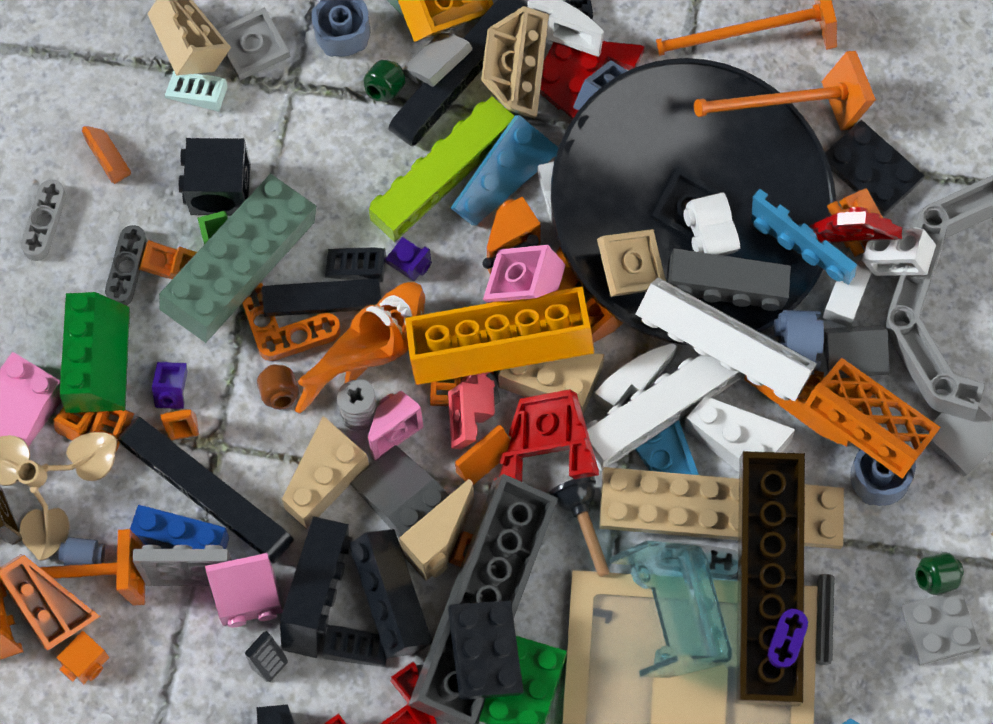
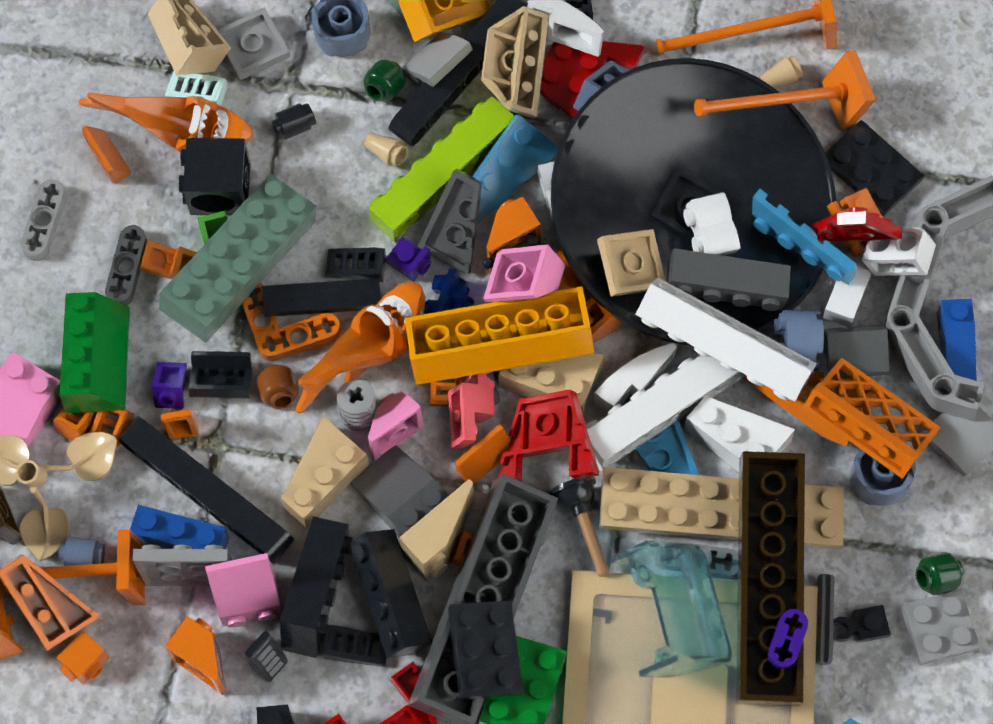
none -> orange piece [78,92,253,152]
none -> orange slope [165,616,226,695]
none -> black bracket [189,351,253,398]
none -> black brick [272,103,316,140]
none -> tan cone [364,132,408,167]
none -> dark grey wing [417,169,483,274]
none -> clear blue hips [424,269,475,314]
none -> tan cone [759,56,804,88]
none -> black plate [833,605,891,643]
none -> blue slope [937,298,977,395]

